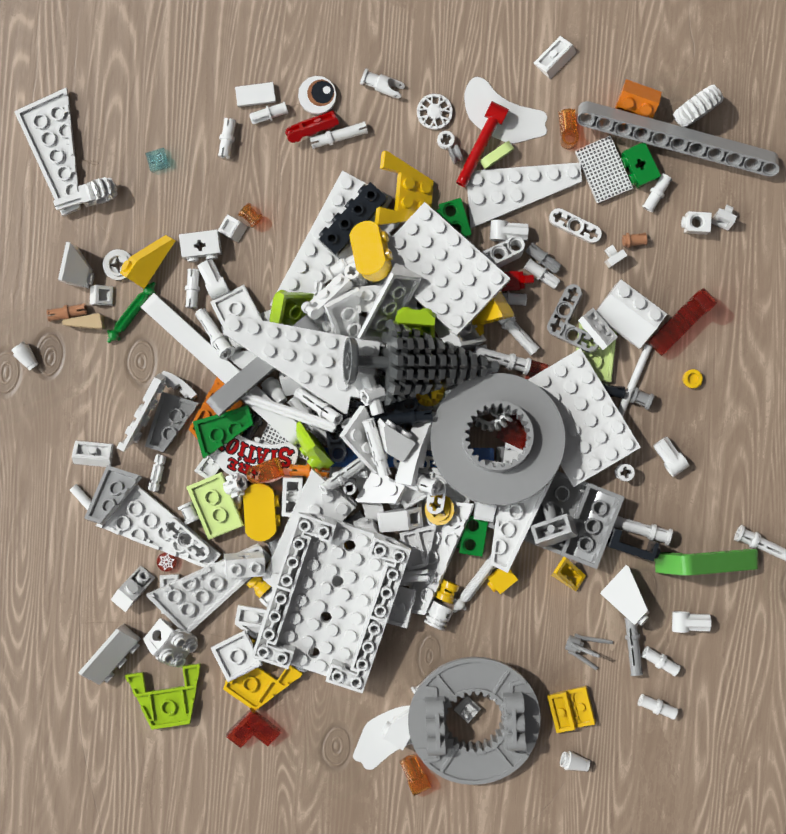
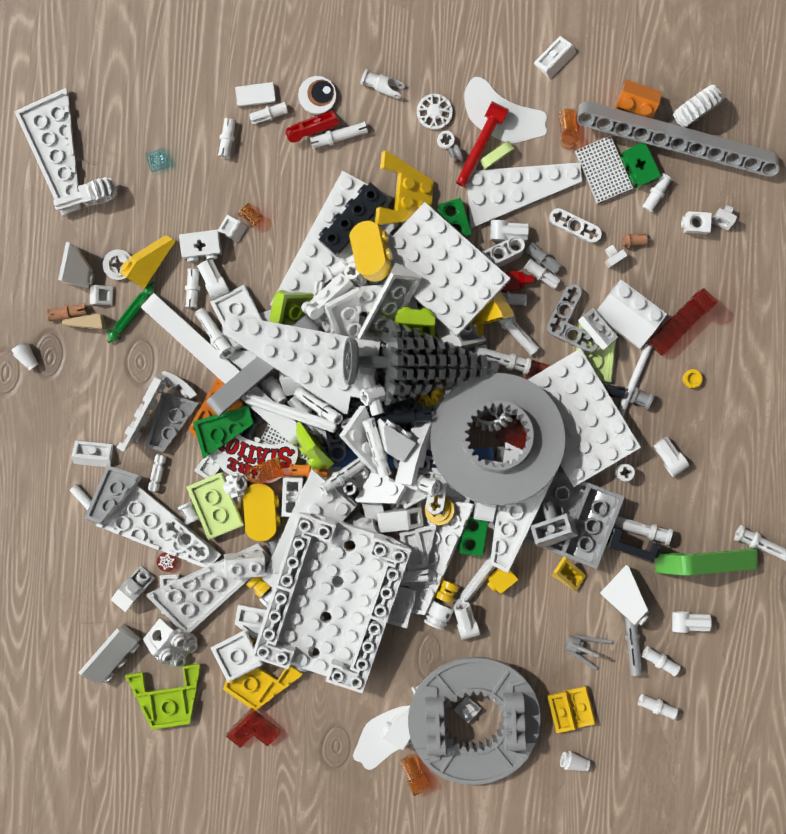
none -> white piece [453,601,480,640]

